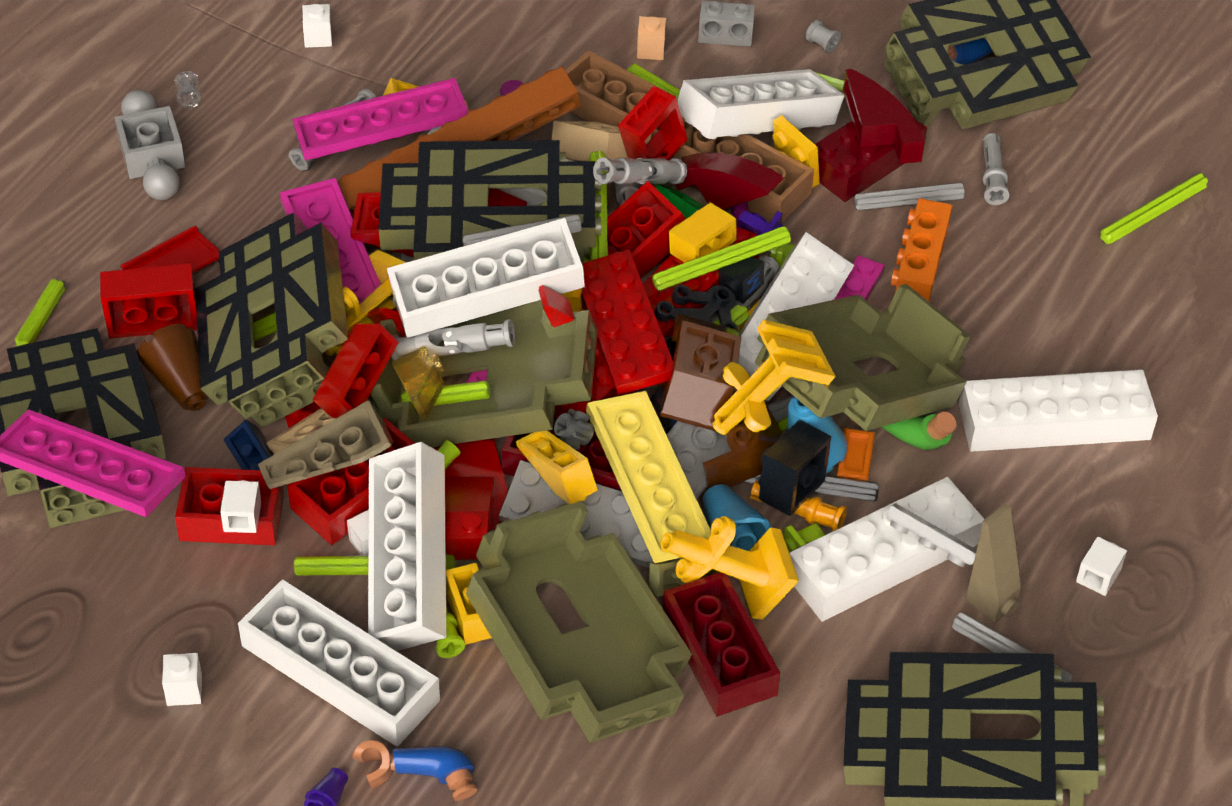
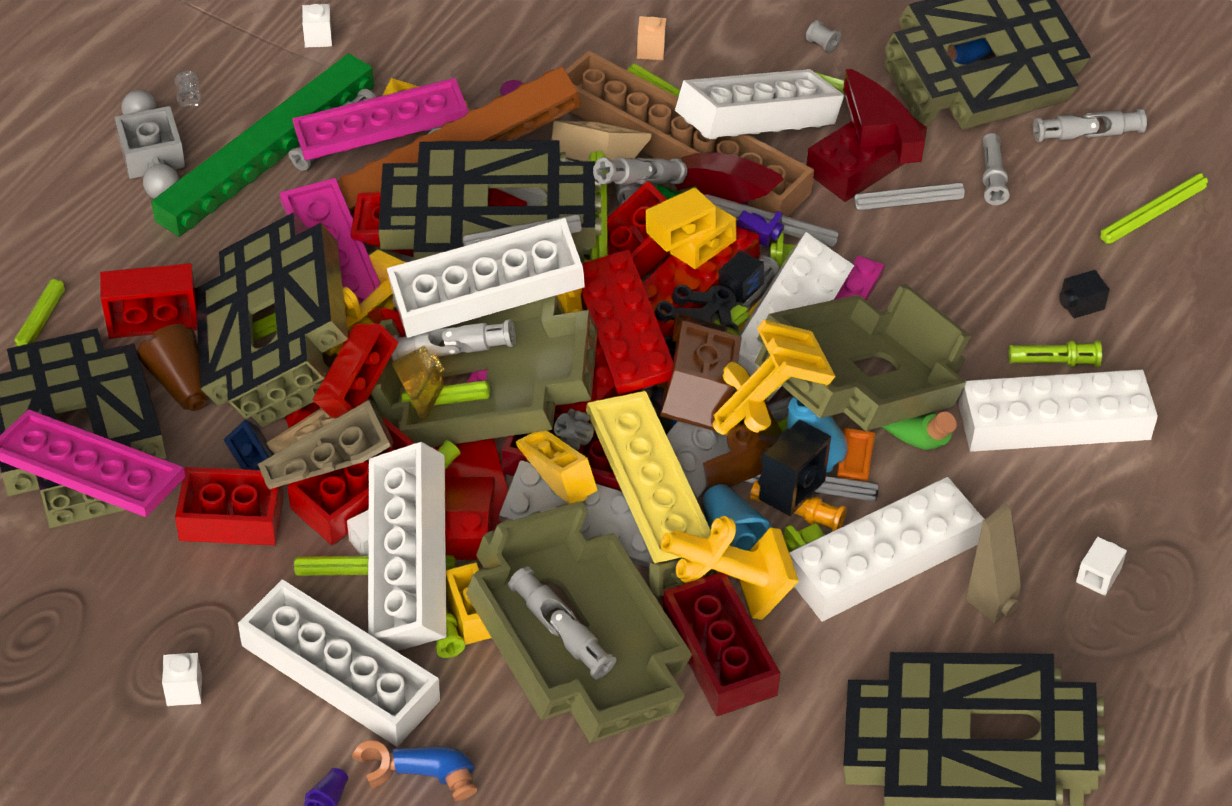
red door [120,226,220,273] -> none
white brick [221,480,261,533] -> none
red slope [538,285,575,328] -> none
red window [618,86,688,161] -> none
lime axle [652,226,791,291] -> none
light grey brick [698,1,755,47] -> none
yellow plate [772,115,820,188] -> none
tile [886,503,977,567] -> none
orange brick [891,198,953,302] -> none
light grey axle [952,612,1073,682] -> none
none -> green brick [151,53,374,237]
none -> light grey piece [508,566,617,680]
none -> yellow brick [646,187,716,252]
none -> light grey axle [704,194,839,247]
none -> lime pin [1008,340,1102,367]
none -> light grey piece [1033,108,1147,143]
none -> black brick [1059,270,1110,319]

